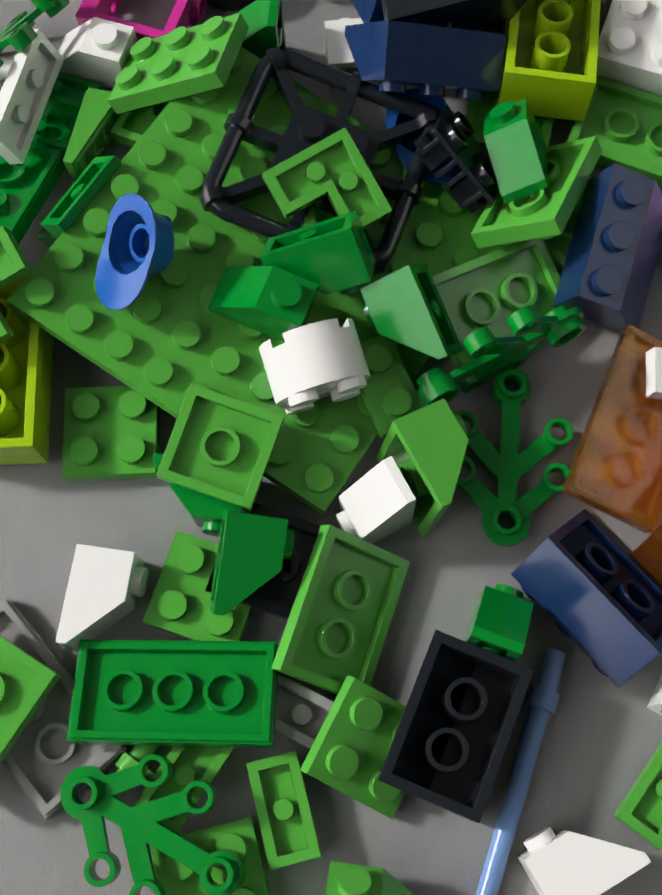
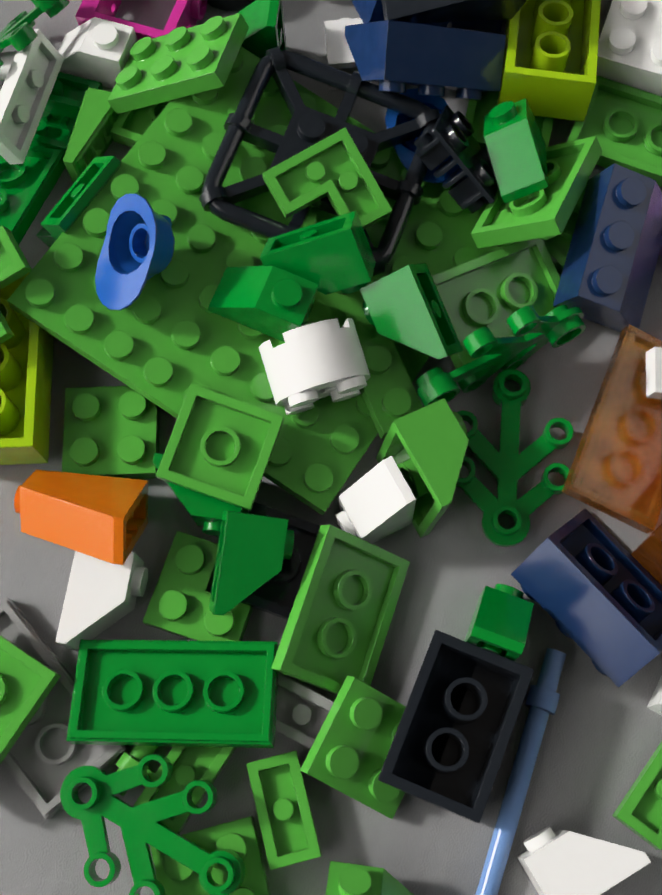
none -> orange slope [14,469,148,565]

